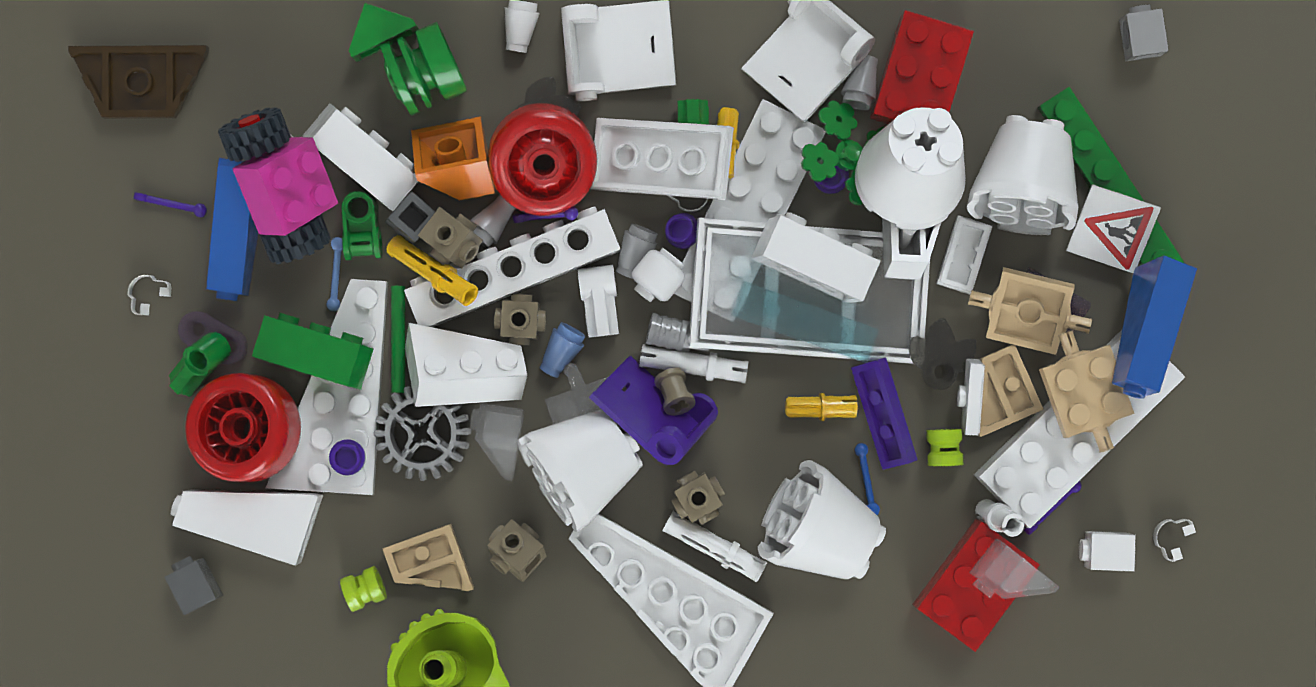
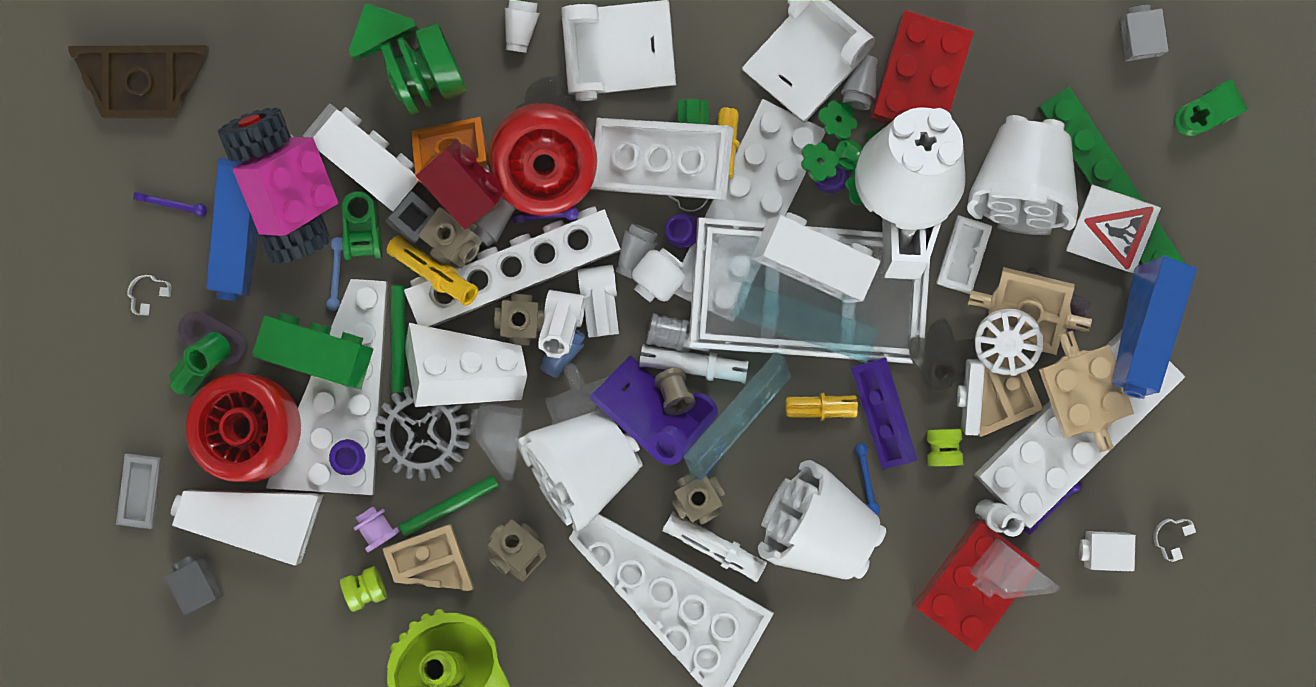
none -> light grey tile [116,453,163,529]
none -> lavender brick [354,506,400,553]
none -> green bar [399,475,500,537]
none -> dark red brick [415,138,505,230]
none -> white piece [539,290,586,358]
none -> clear light blue tile [684,352,791,480]
none -> white wheel [975,309,1043,376]
none -> green piece [1174,78,1249,136]

